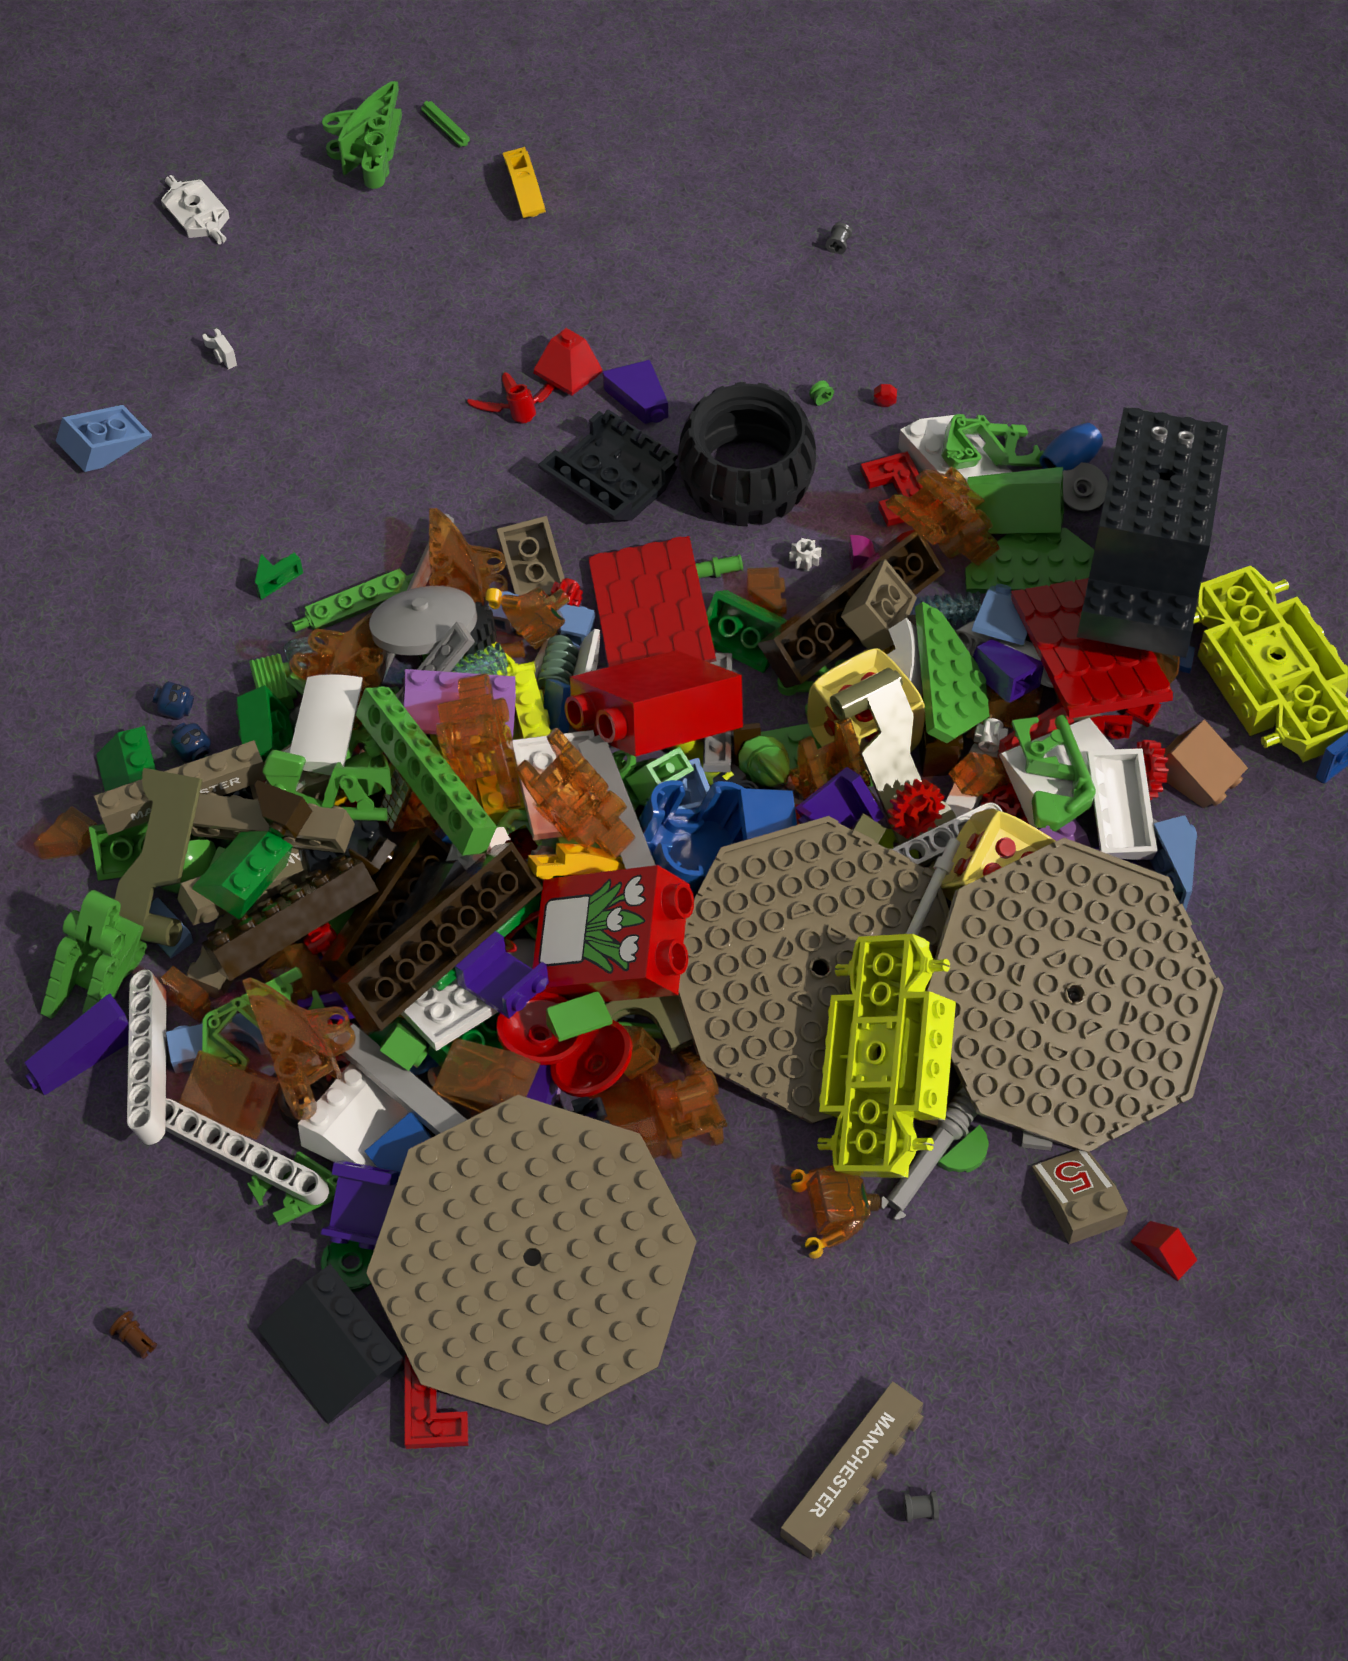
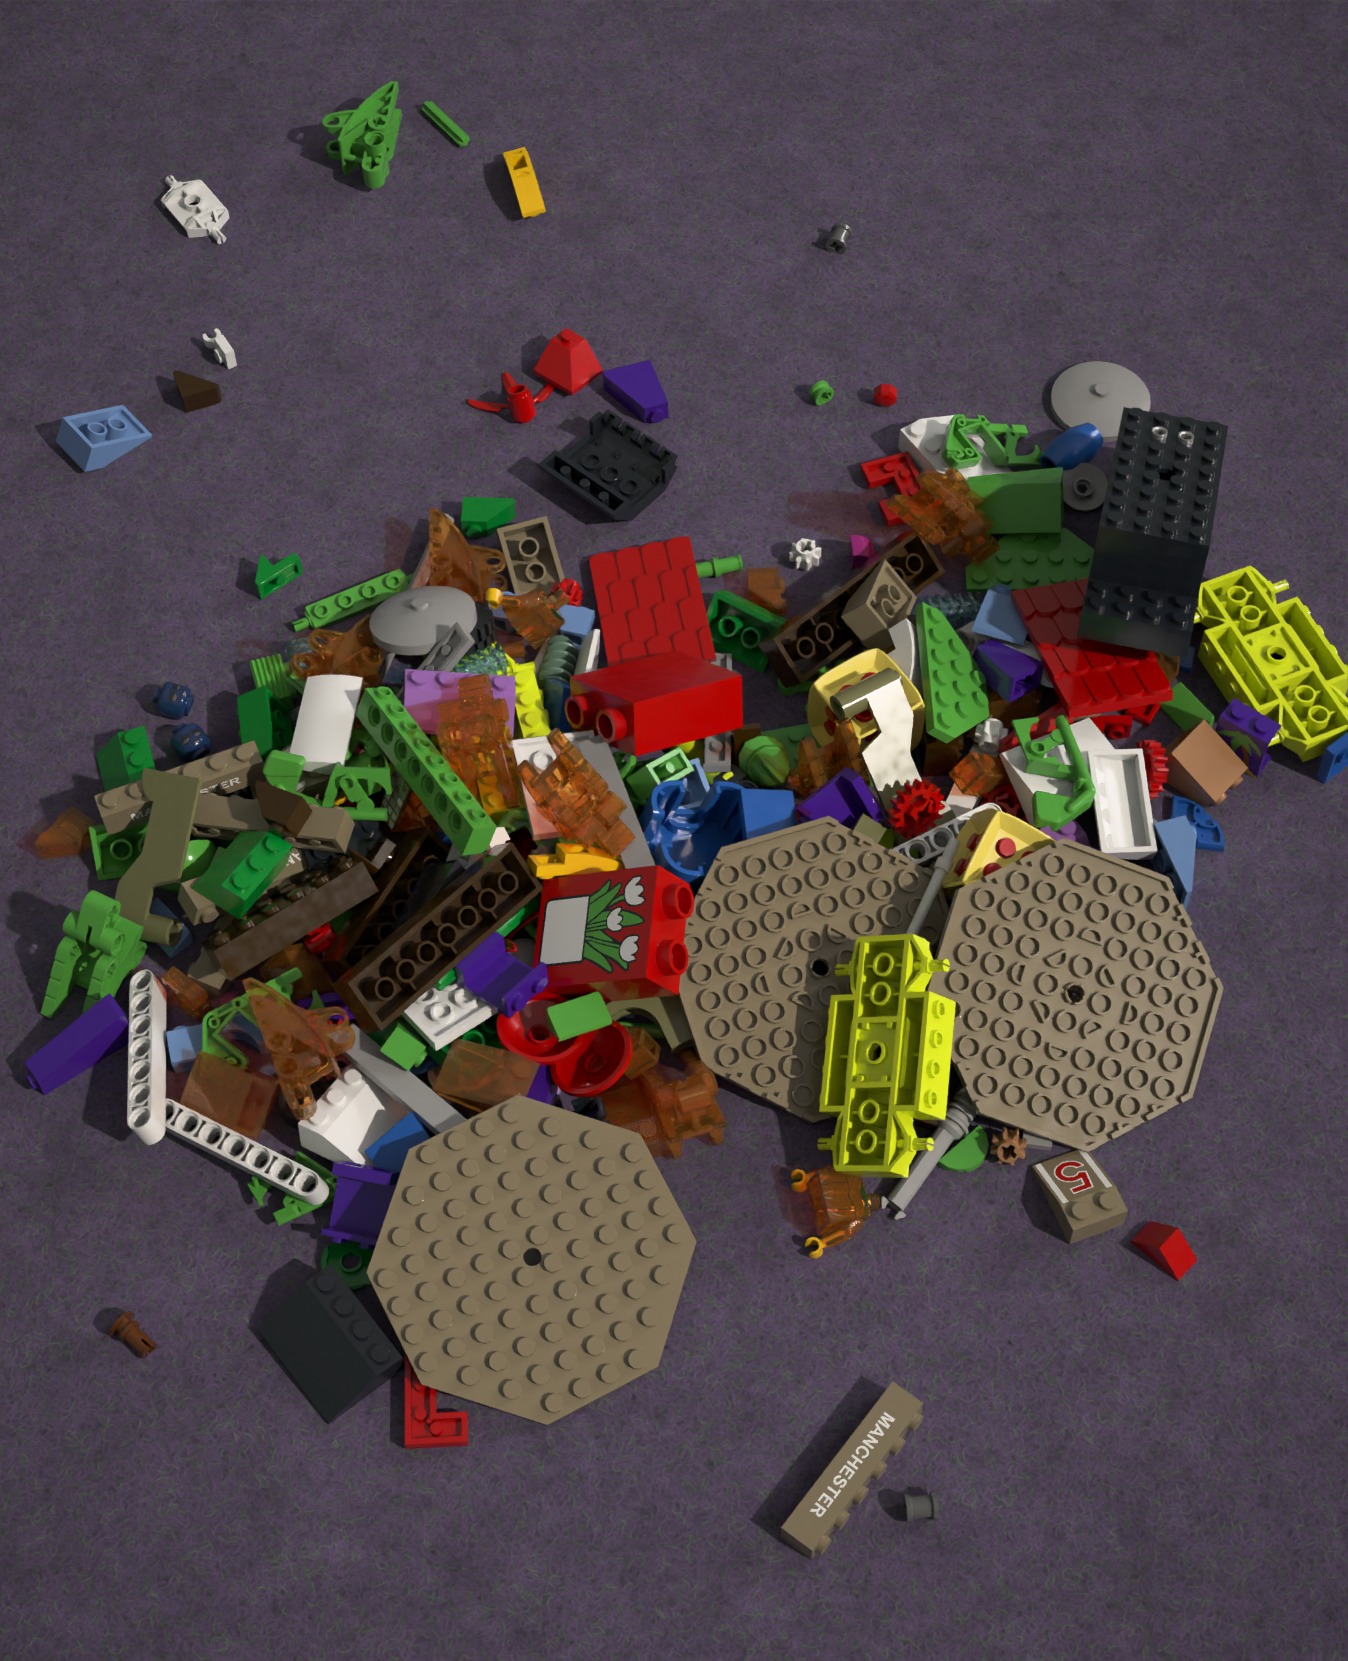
black tyre [678,382,816,527] -> none
none -> dark brown slope [173,370,222,413]
none -> green slope [461,497,516,538]
none -> medium nougat gear [990,1127,1027,1166]
none -> light grey dish [1050,361,1151,442]
none -> bright green slope [1159,682,1215,732]
none -> blue tile [1170,795,1225,852]
none -> dark purple panel [1215,698,1282,779]

